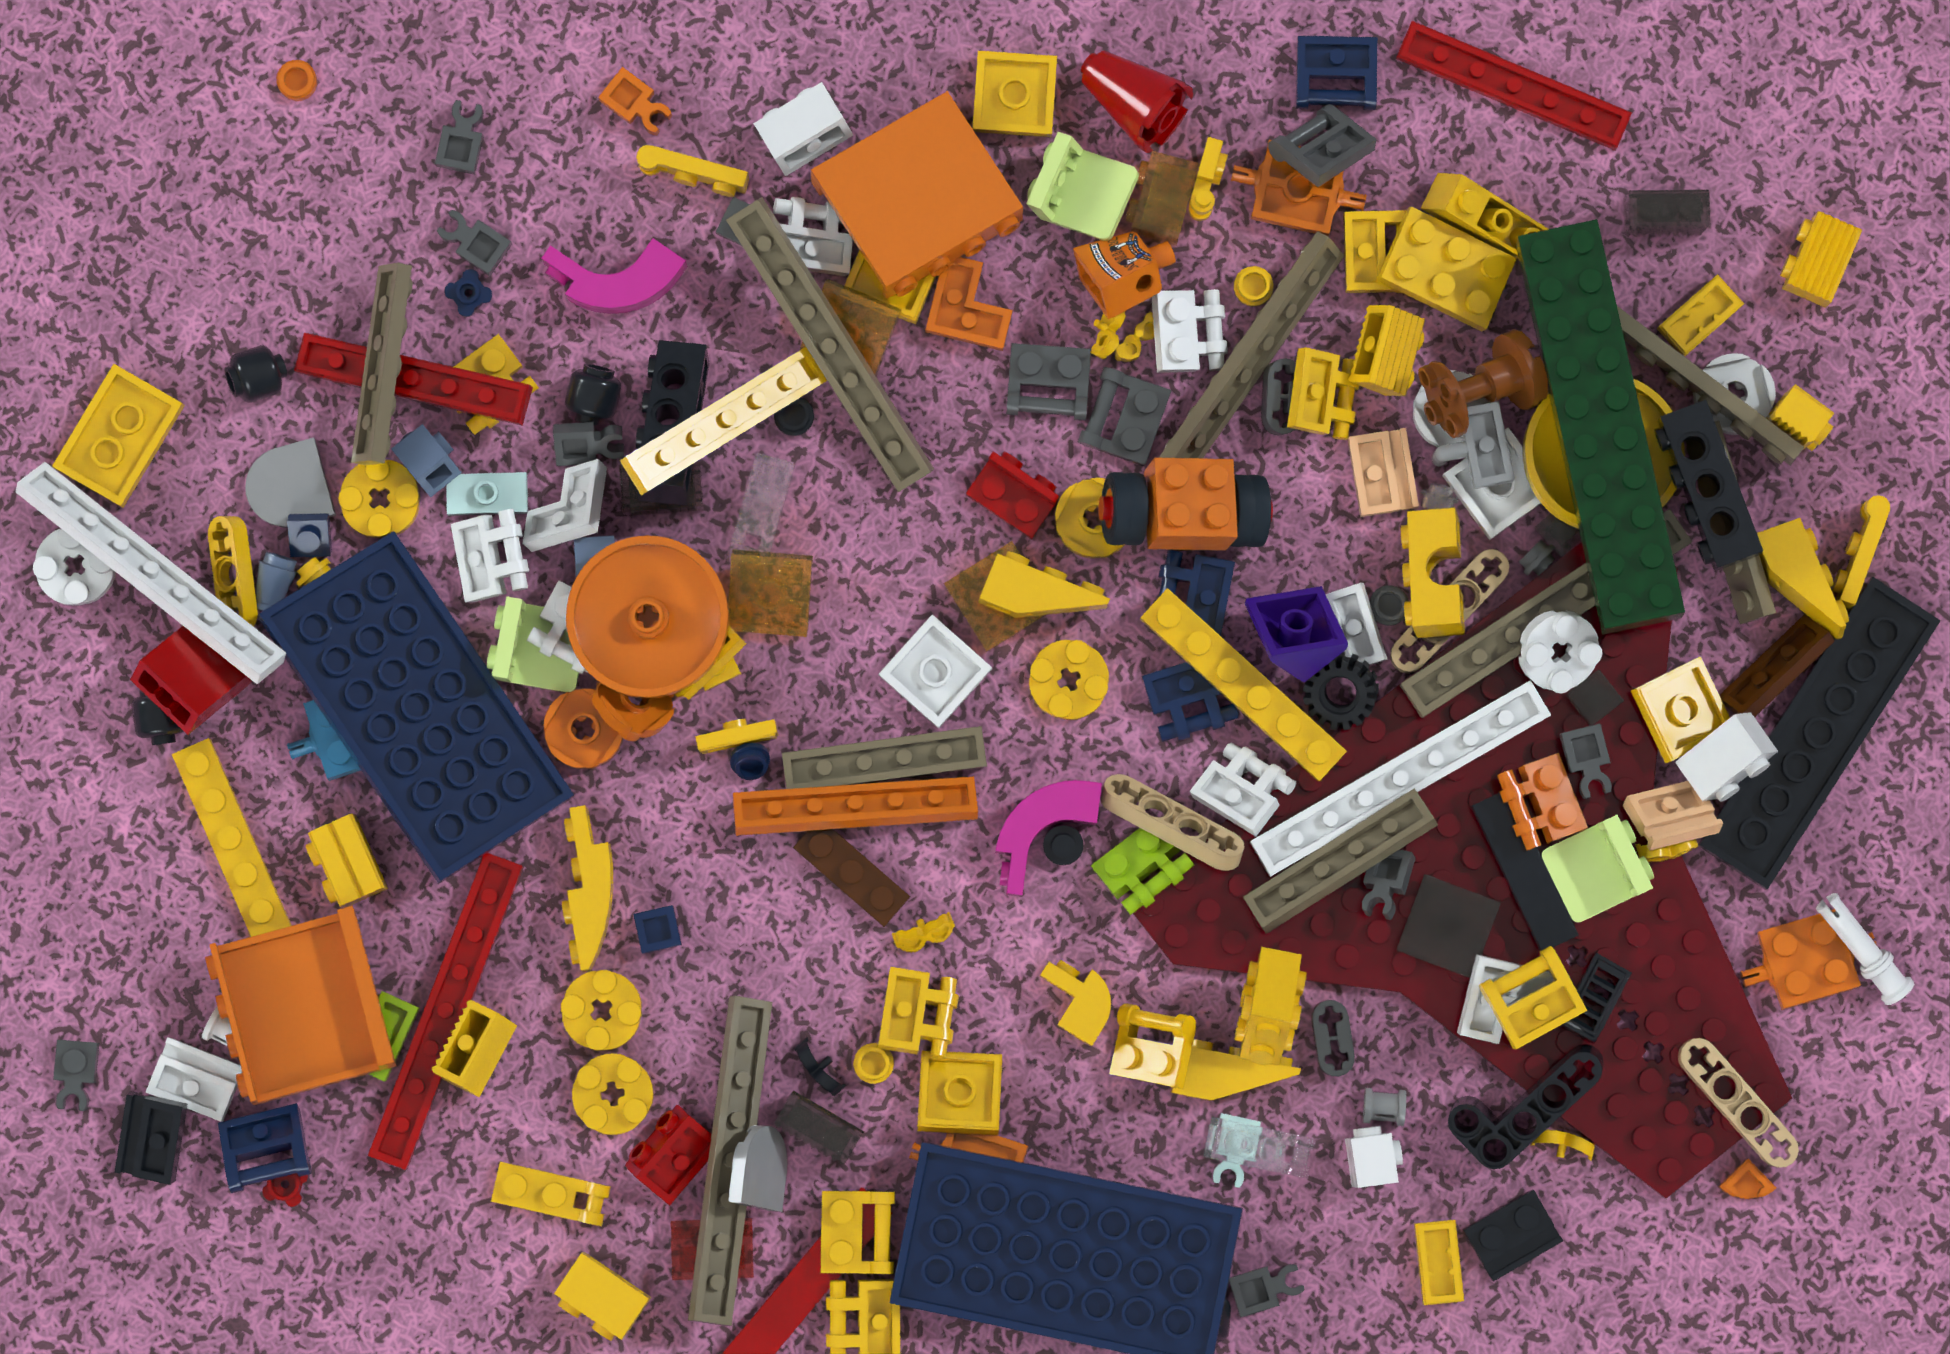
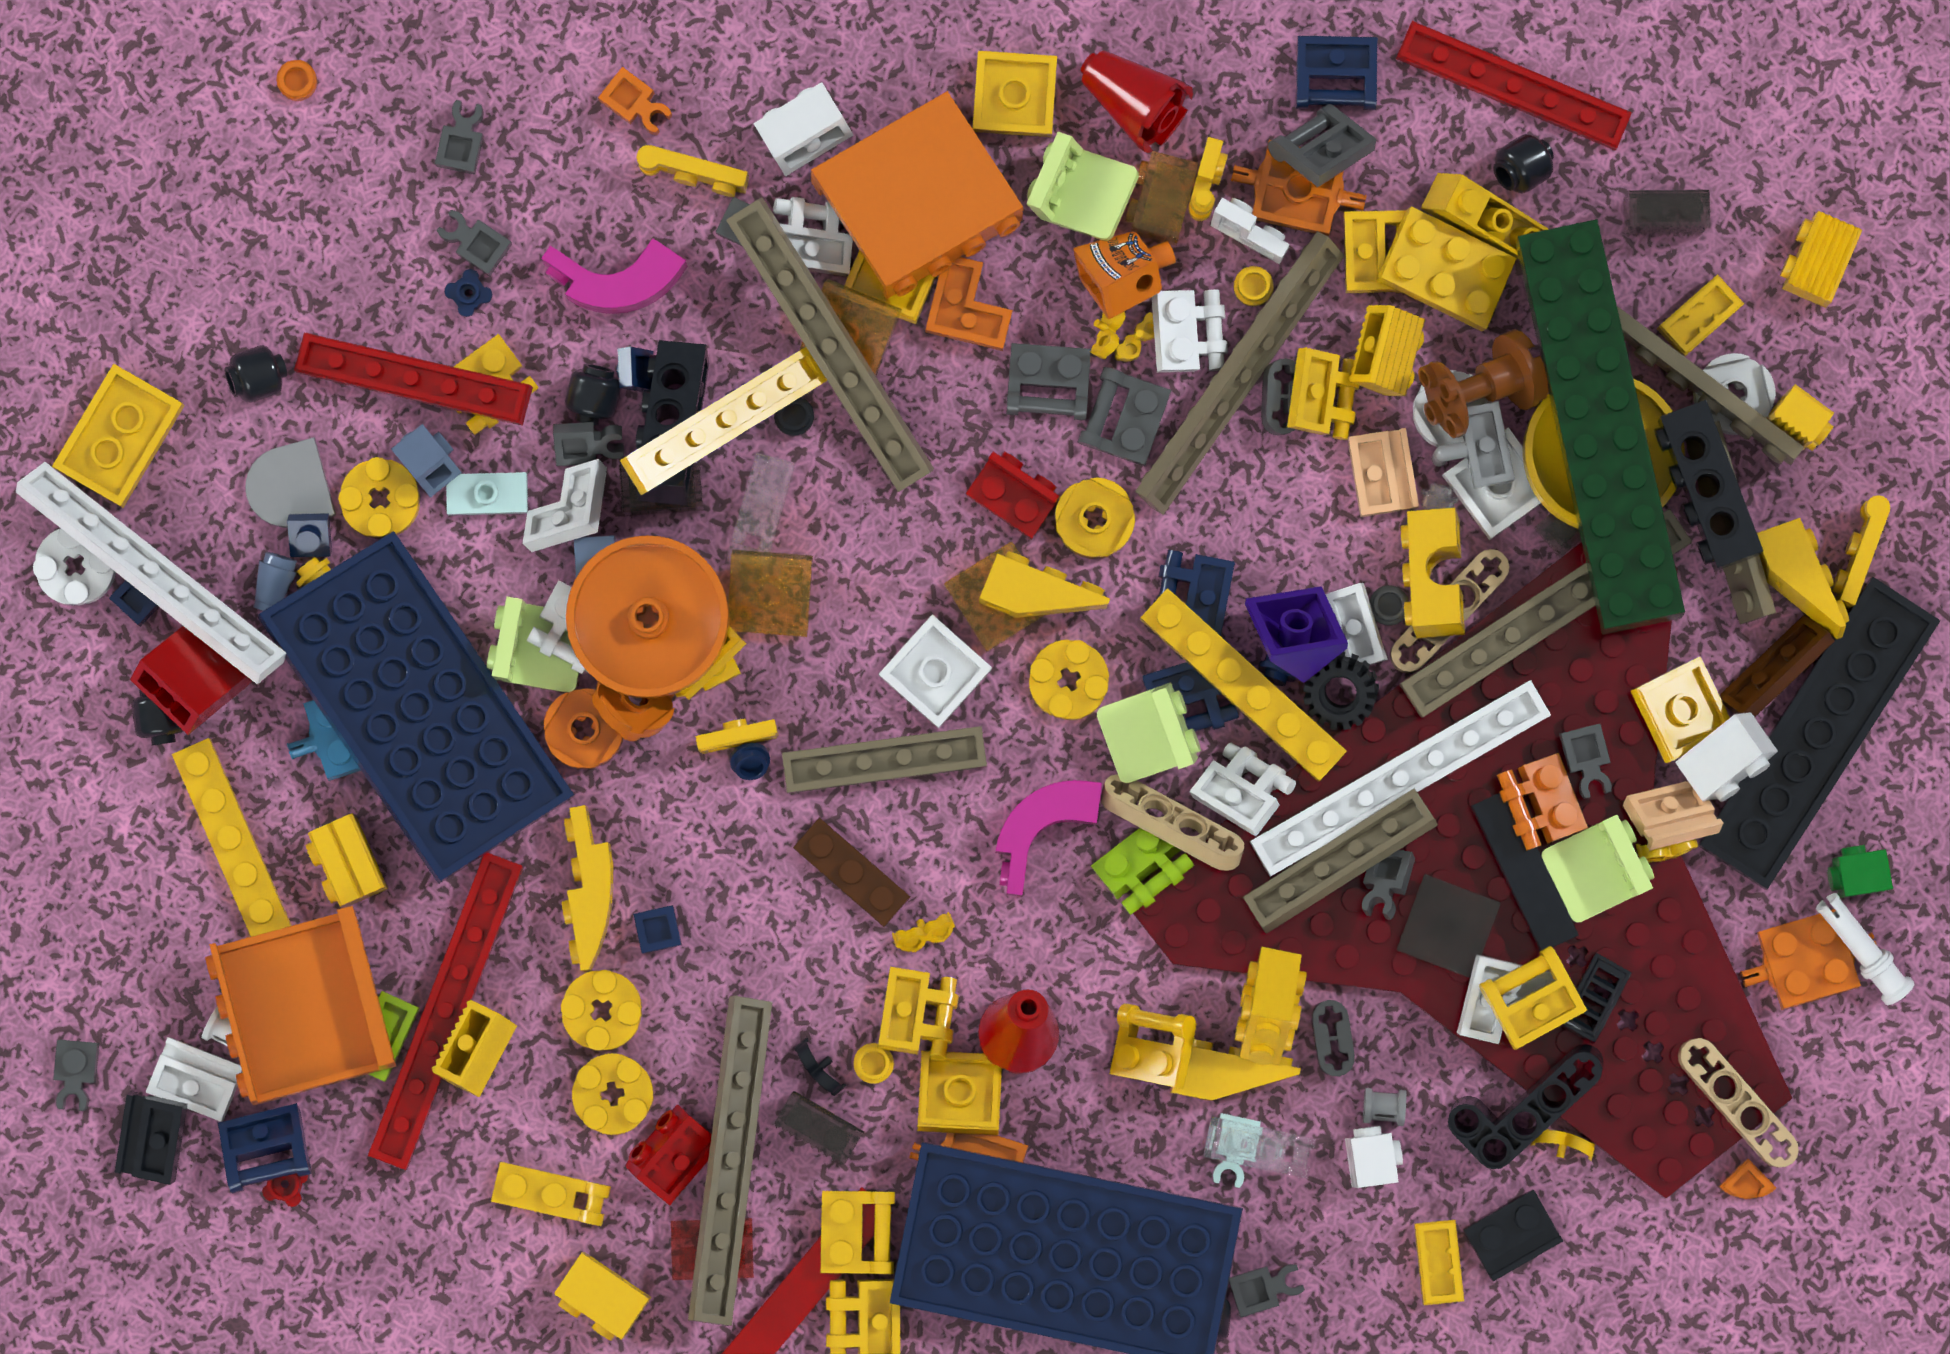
yellow beam [208,516,258,627] -> none
dark tan plate [351,262,413,465] -> none
white plate [451,509,529,602] -> none
light grey tile [728,1125,787,1212] -> none
orange plate [733,776,978,836] -> none
yellow brick [1040,960,1111,1046] -> none
black plate [1043,825,1083,865] -> none
brick [1098,457,1273,550] -> none
dark grey plate [1519,540,1555,576] -> none
white plate [1519,610,1602,694] -> none
clear smoke plate [1566,670,1624,726] -> none
none -> dark blue plate [109,580,159,627]
none -> dark blue plate [616,346,654,392]
none -> red cone [978,989,1059,1074]
none -> yellowish green bracket [1097,682,1201,783]
none -> white plate [1210,198,1290,265]
none -> dark blue plate [1258,654,1296,686]
none -> black head [1493,134,1554,194]
none -> green brick [1827,845,1893,898]

